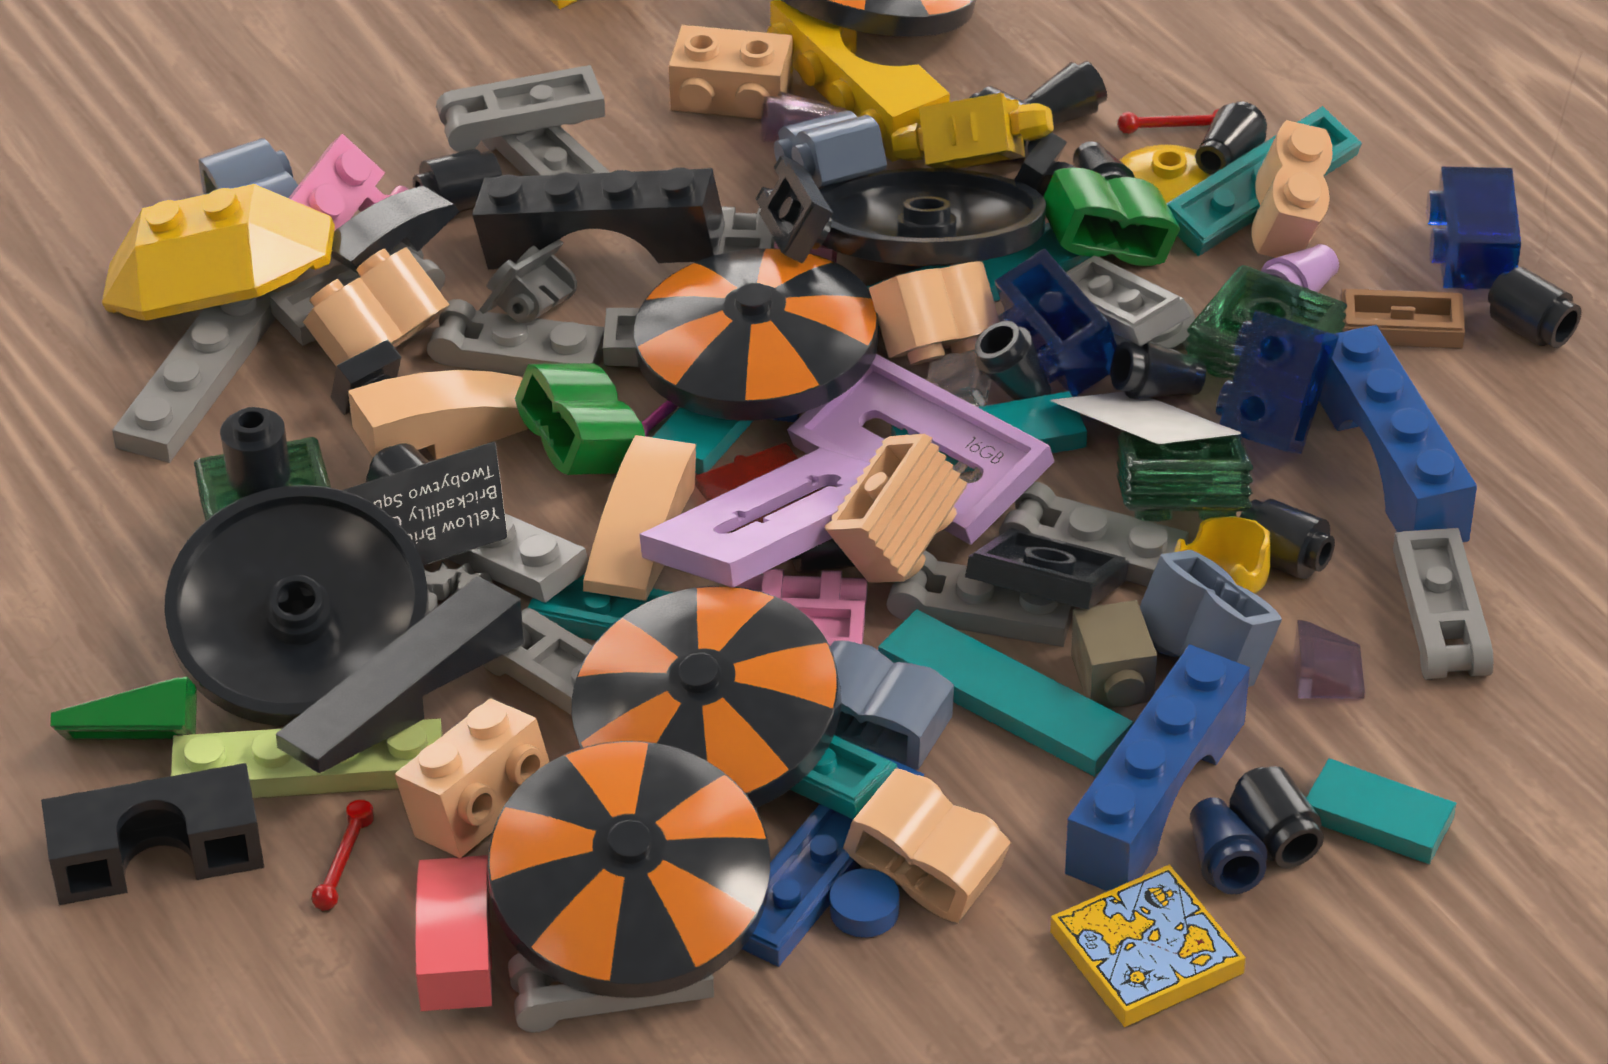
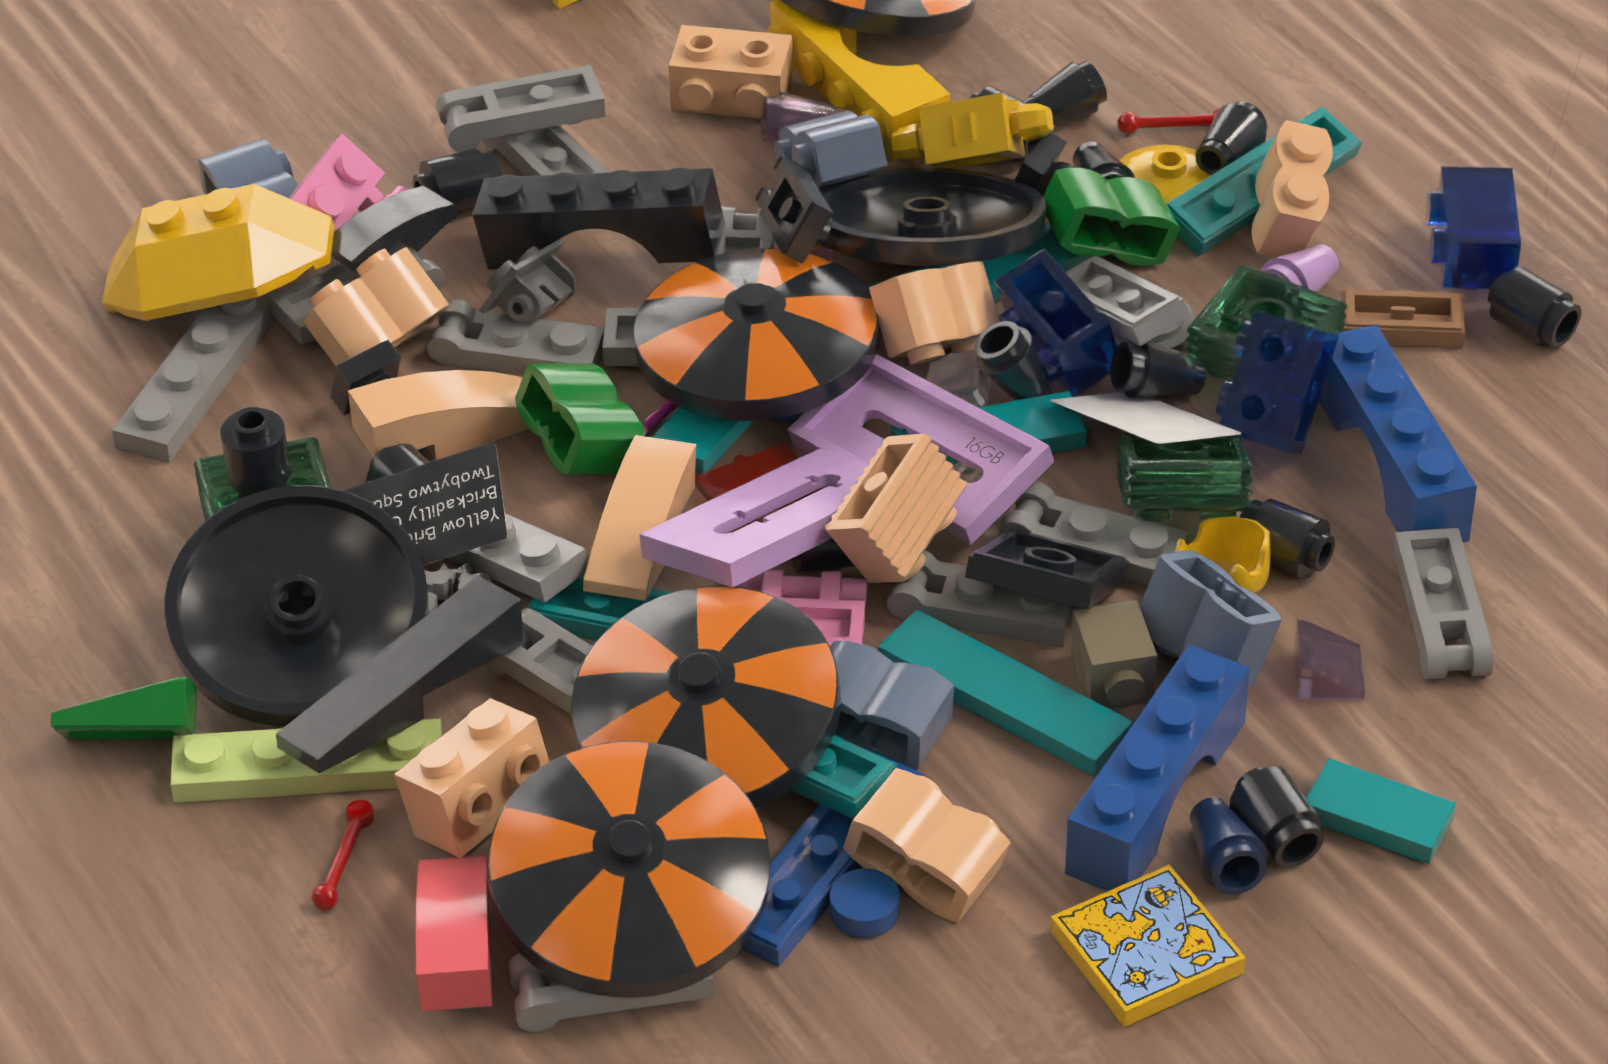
black arch [41,763,265,905] -> none

